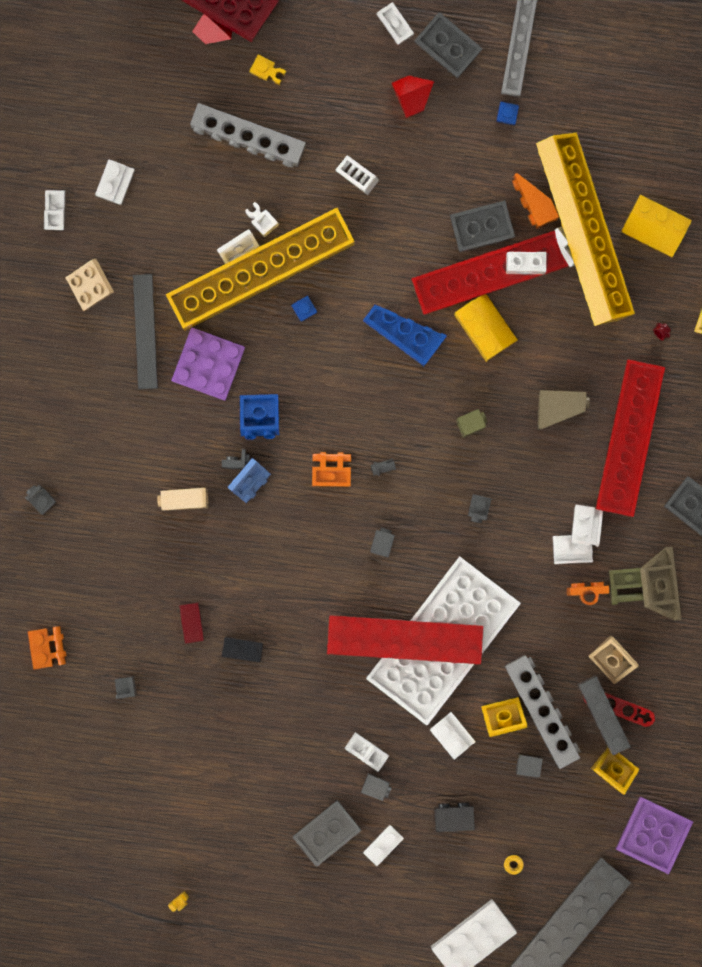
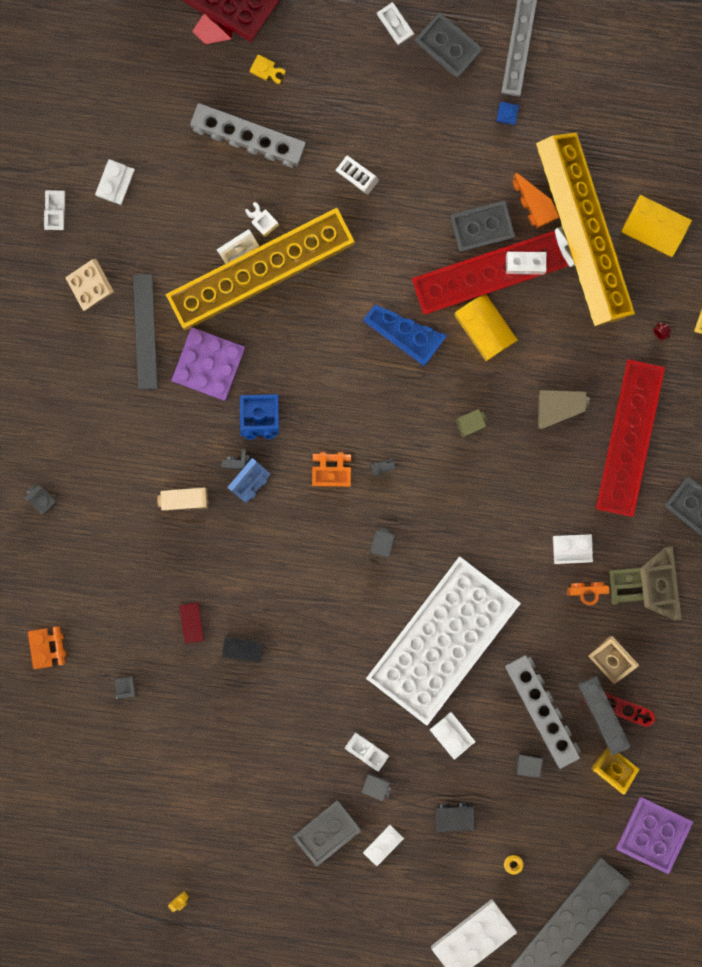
blue plate [291,296,317,322] -> none
red plate [327,615,483,664] -> none
red slope [391,76,434,118] -> none
dark grey bracket [468,494,492,524] -> none
yellow slope [481,697,528,737] -> none
white plate [571,505,603,547] -> none

